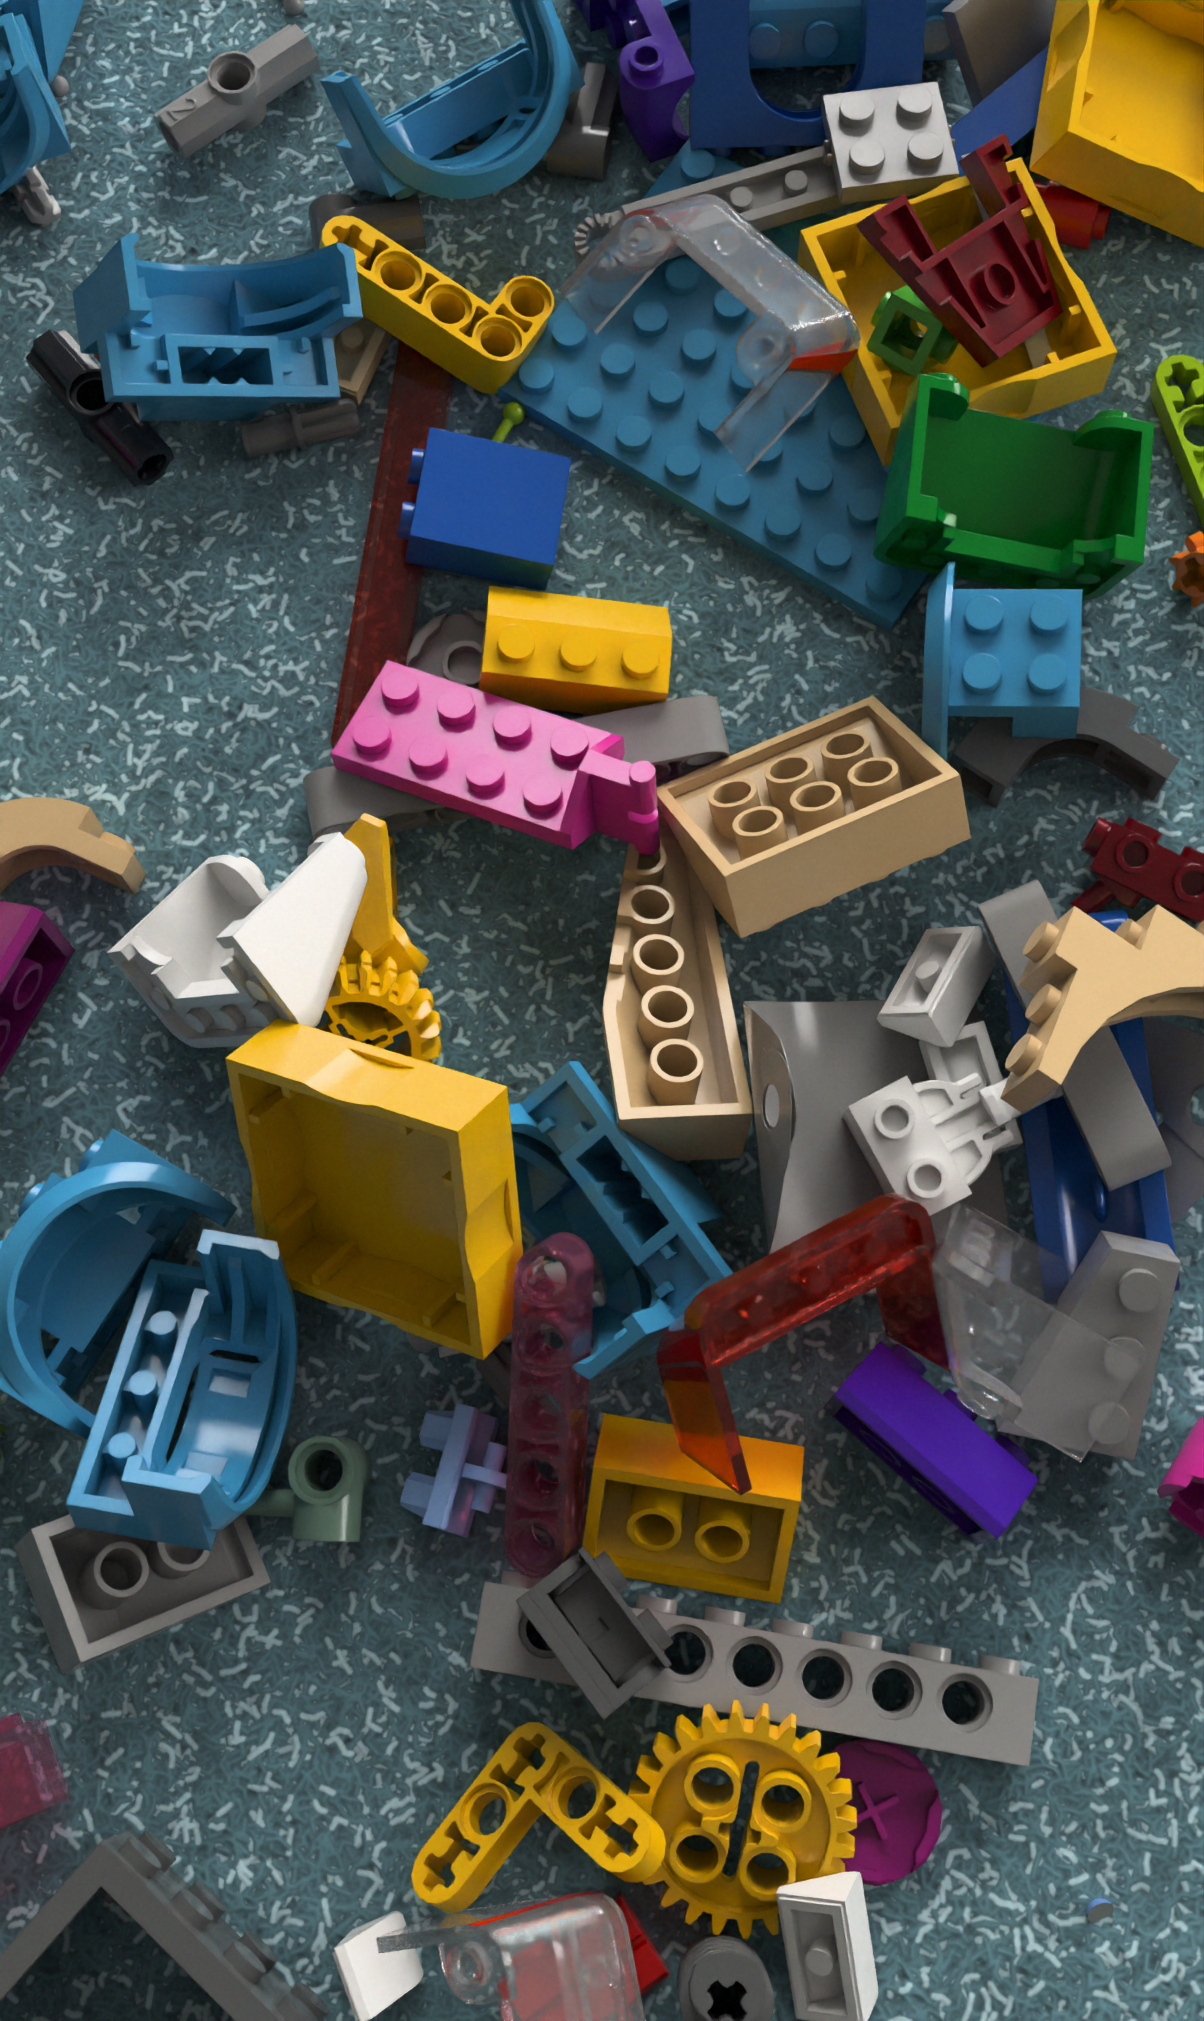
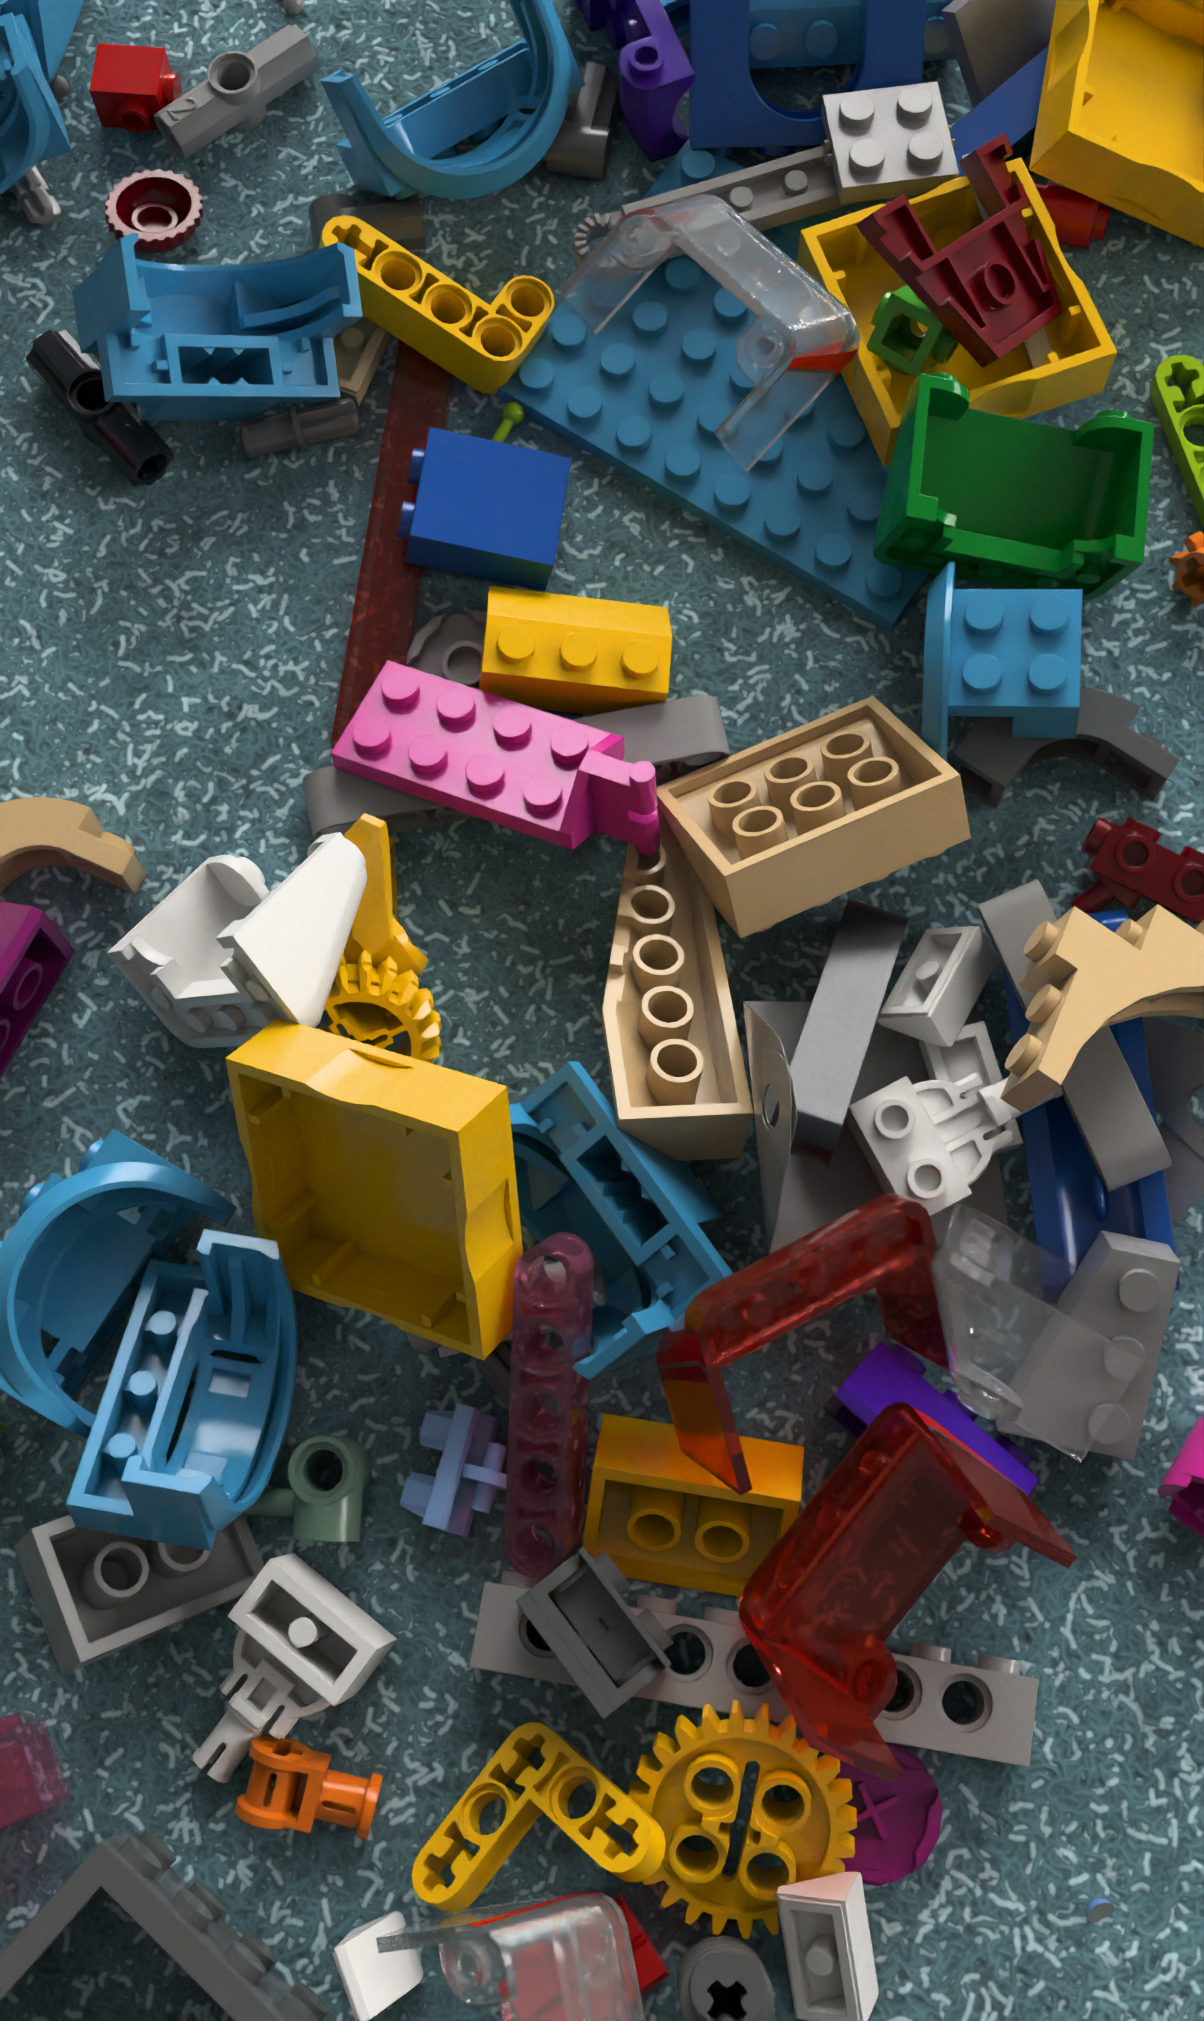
none -> red brick [89,43,182,133]
none -> dark red hat [105,169,203,253]
none -> white brick [192,1553,397,1783]
none -> orange connector [234,1735,384,1840]
none -> clear red windscreen [739,1402,1077,1783]
none -> beam [770,899,909,1168]

